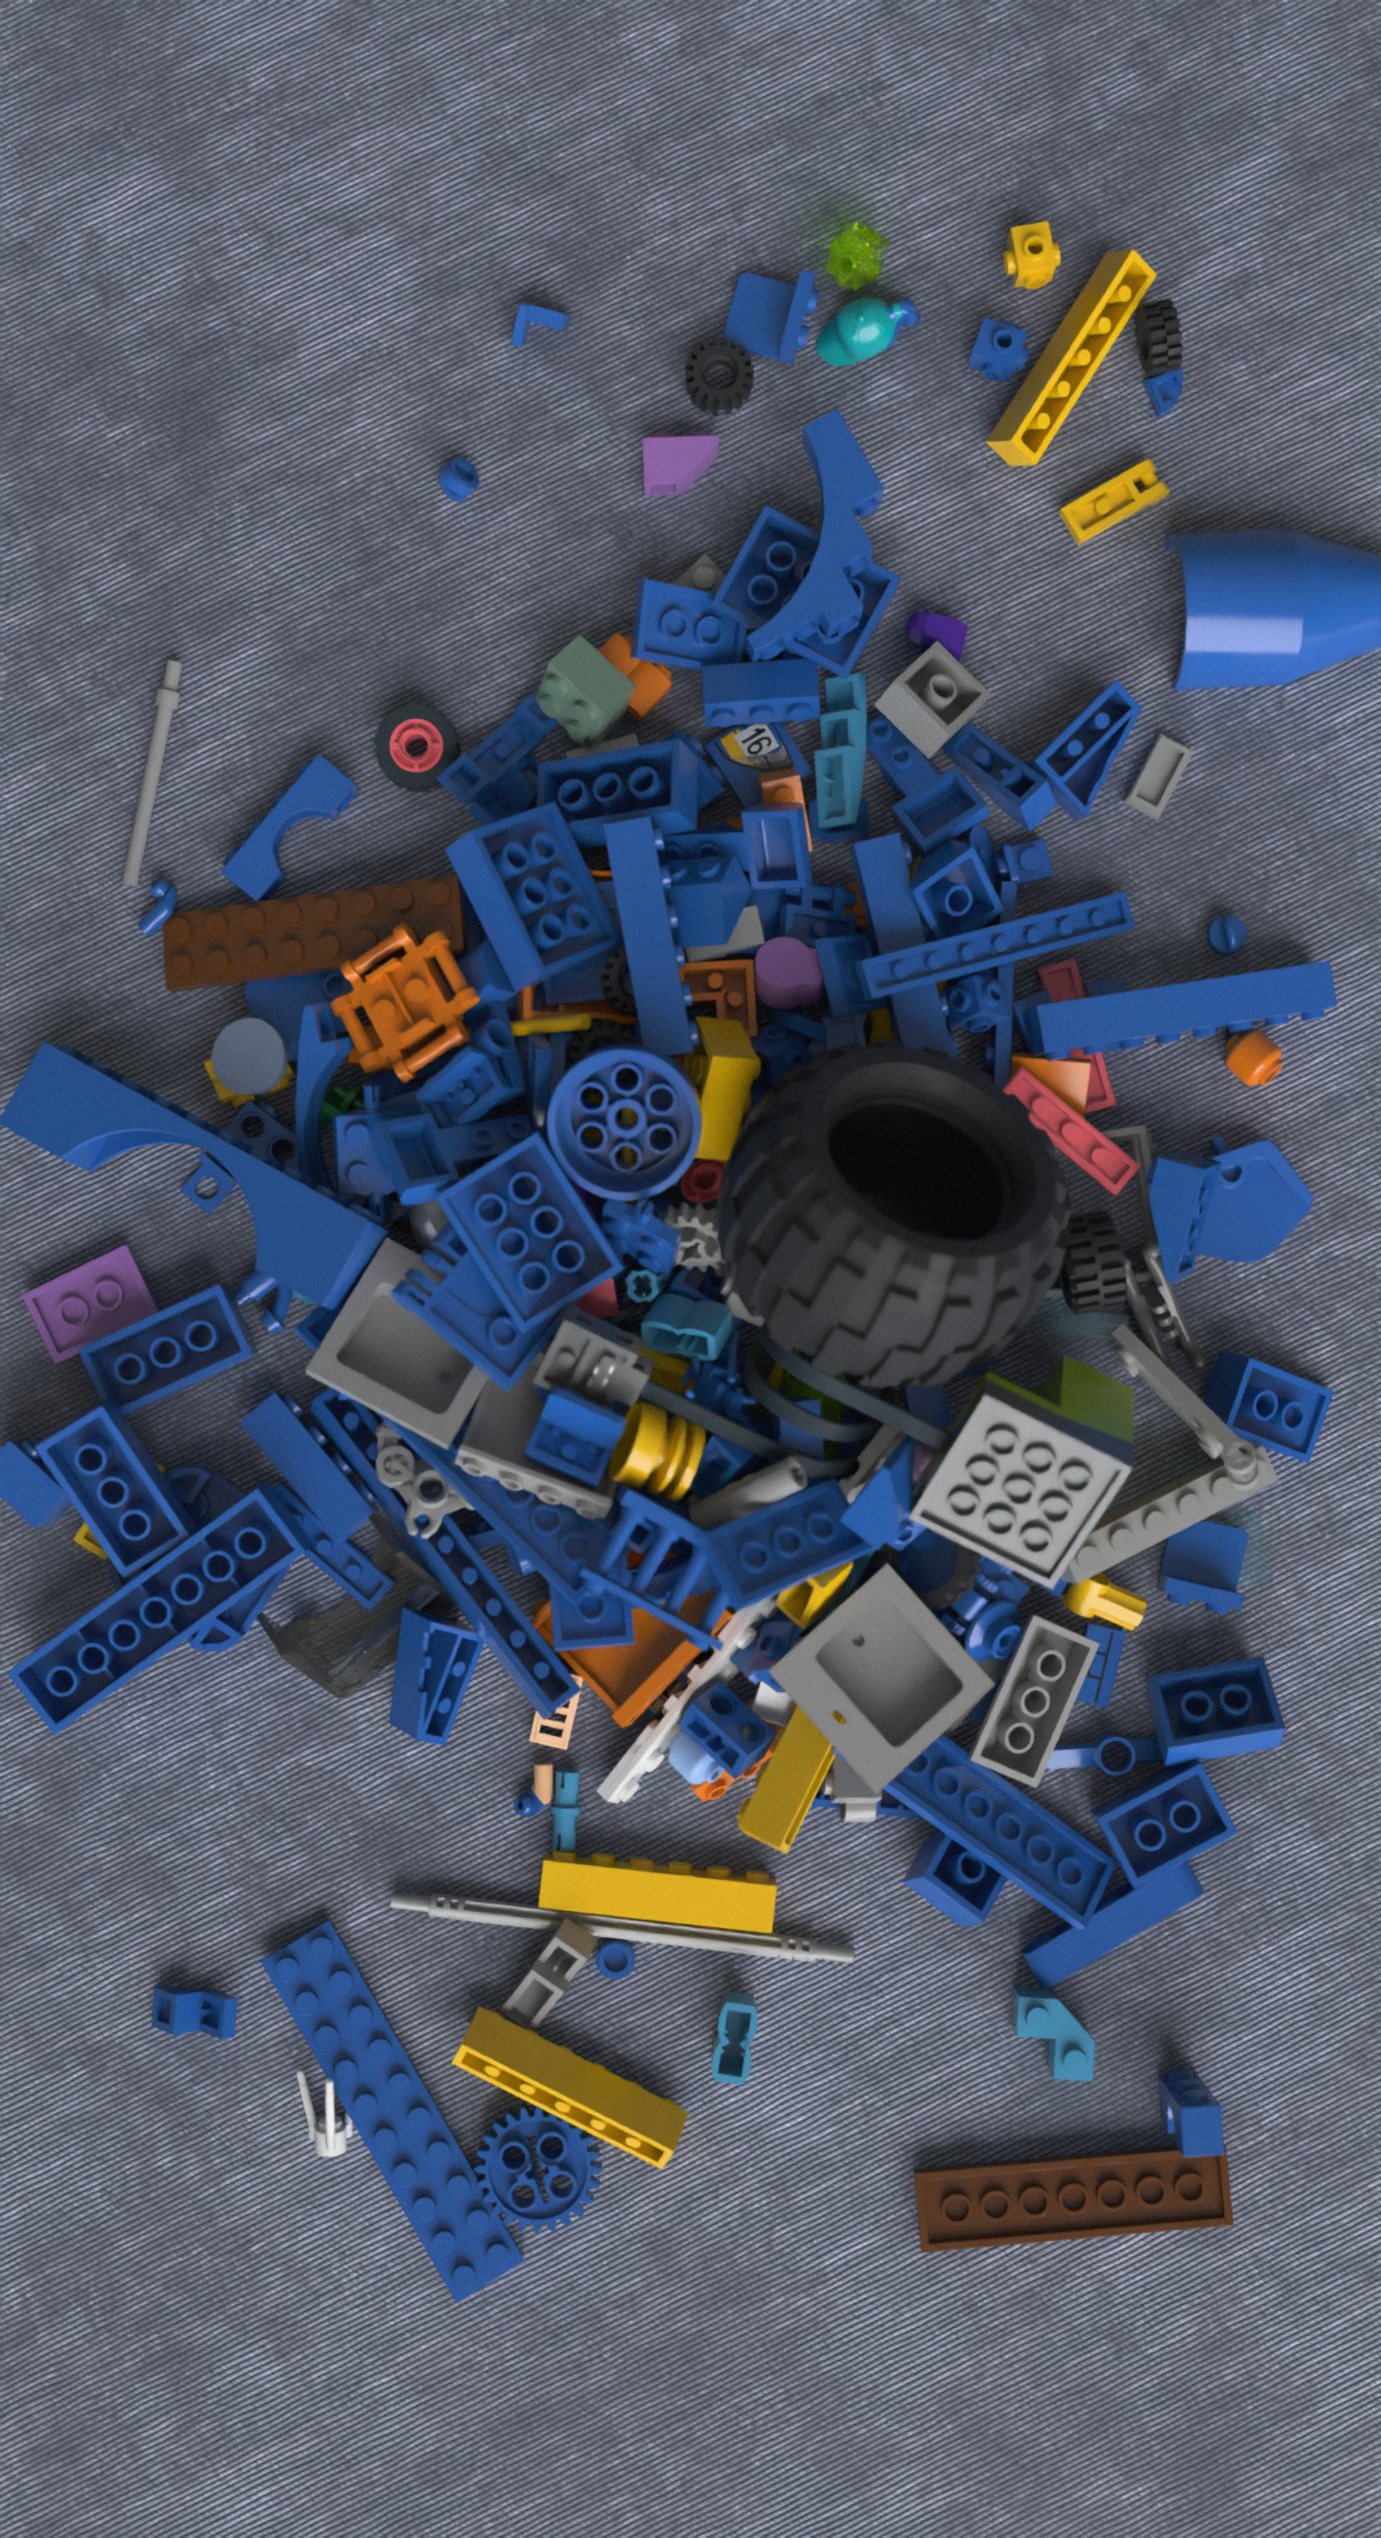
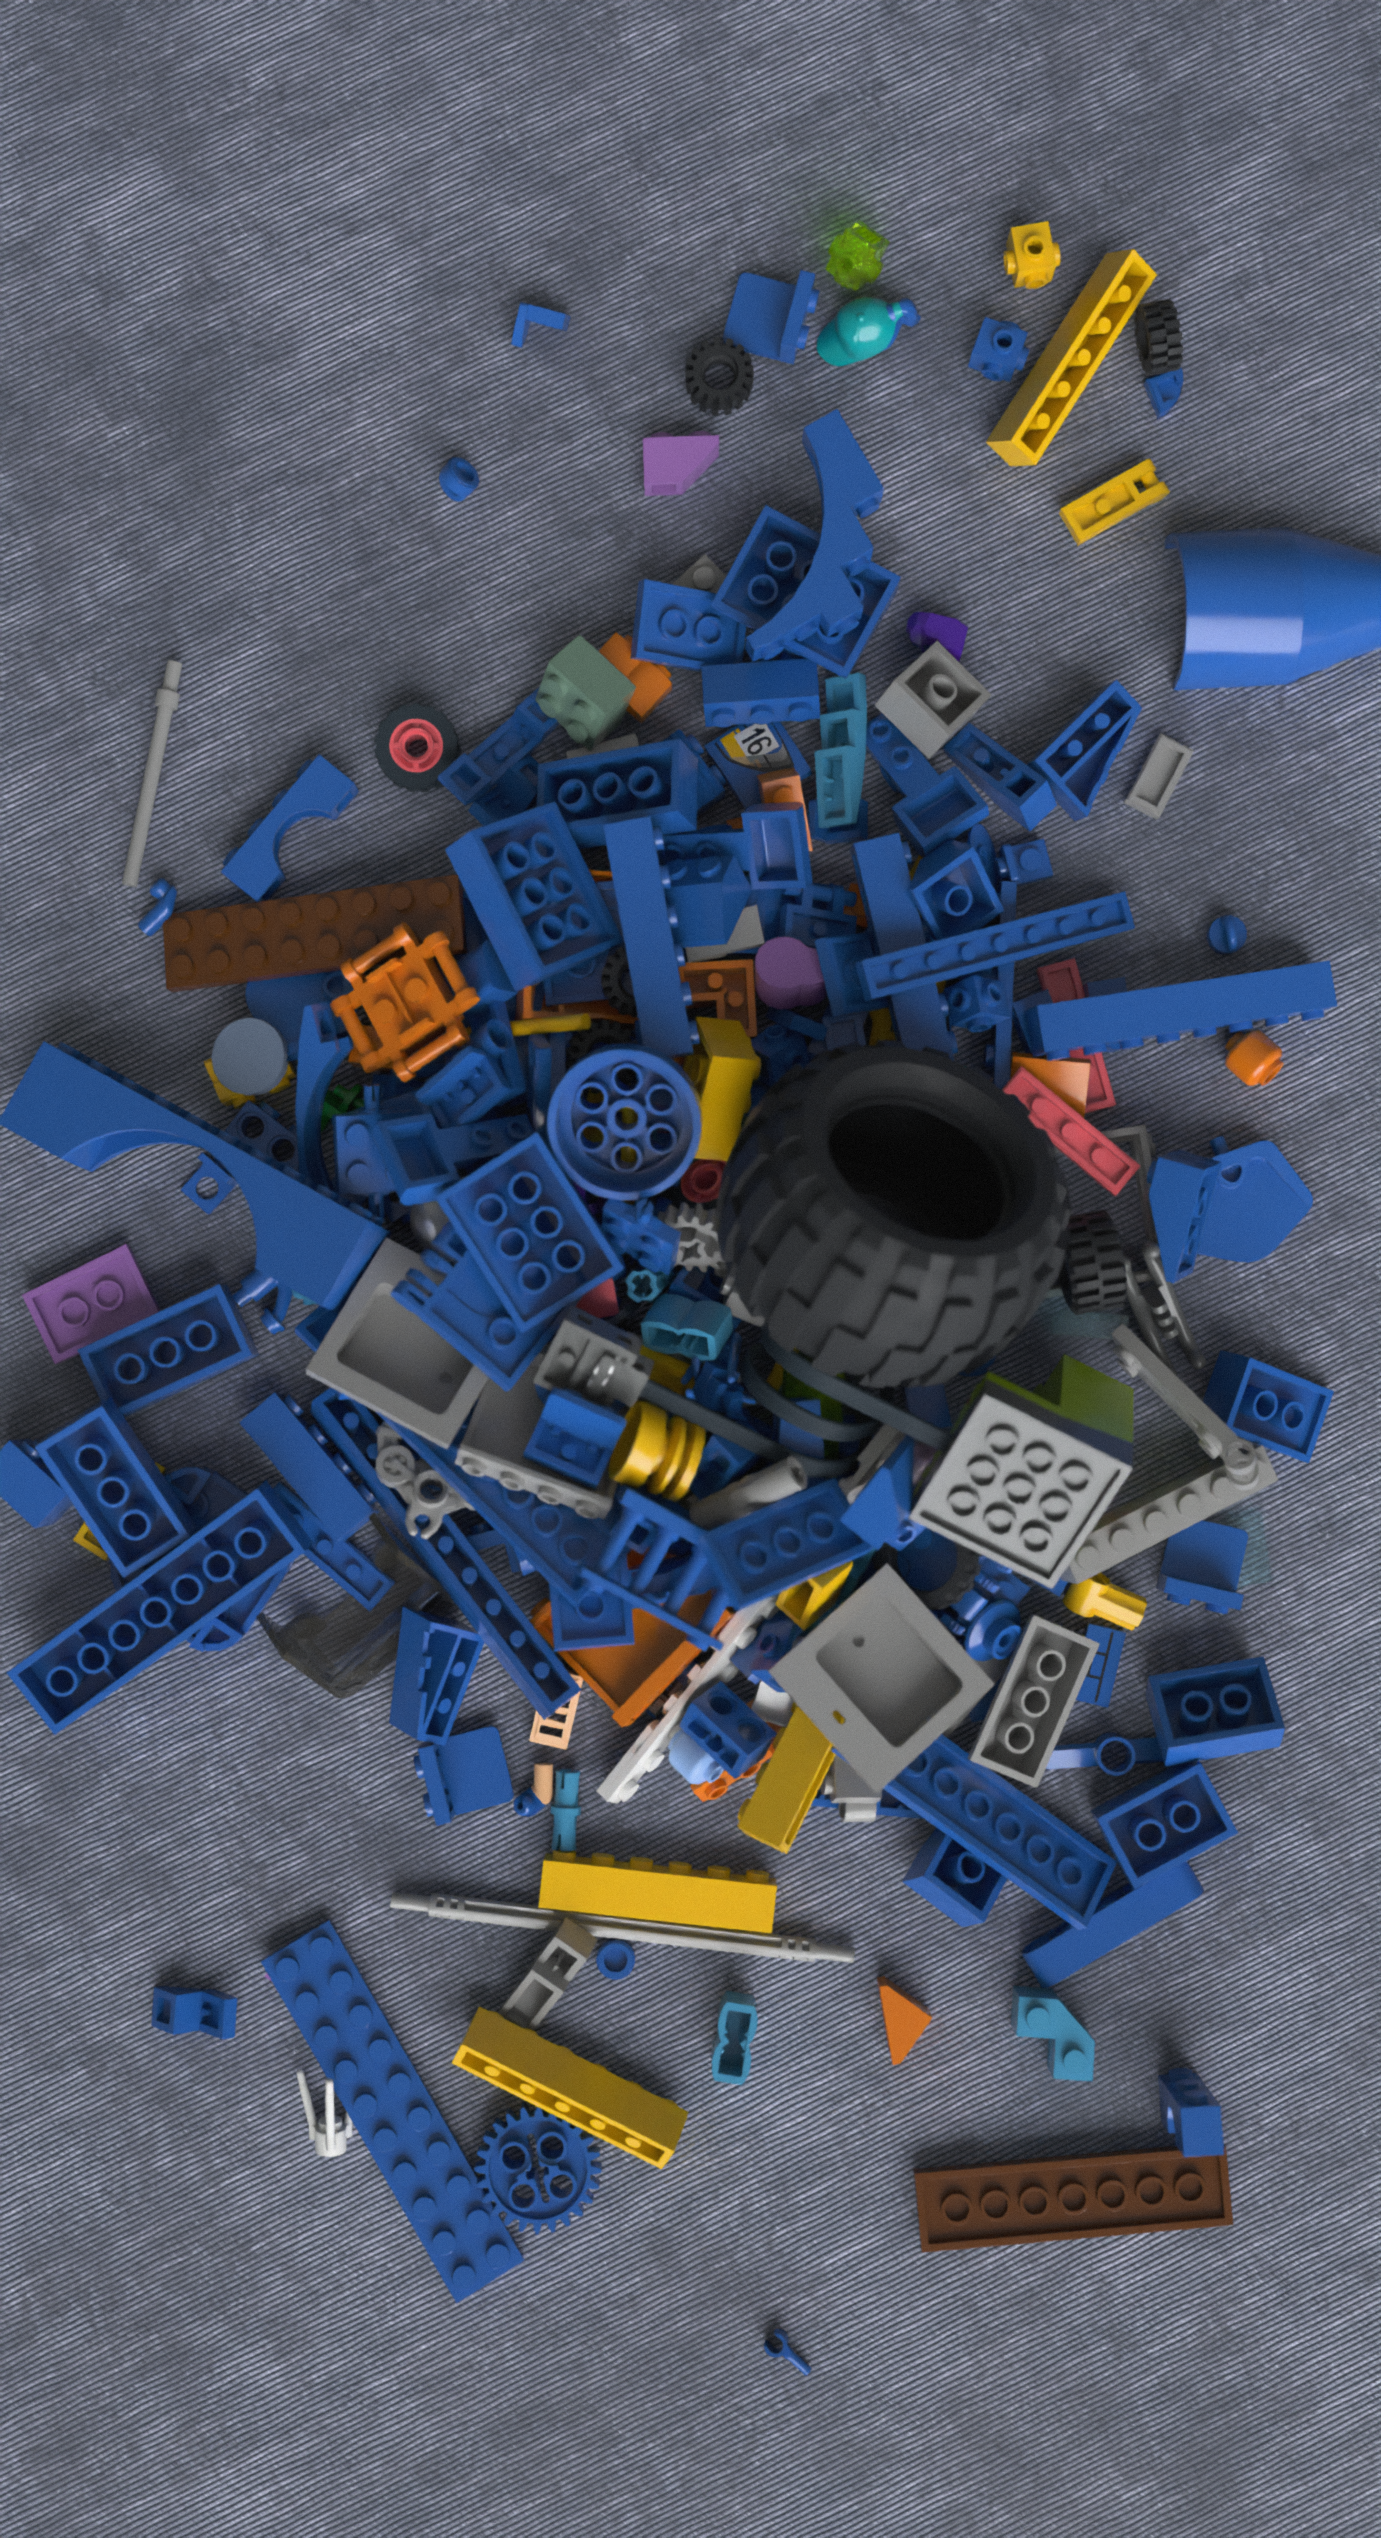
none -> blue bracket [414,1725,514,1826]
none -> blue hand [764,2329,811,2376]
none -> orange slope [877,1976,932,2065]

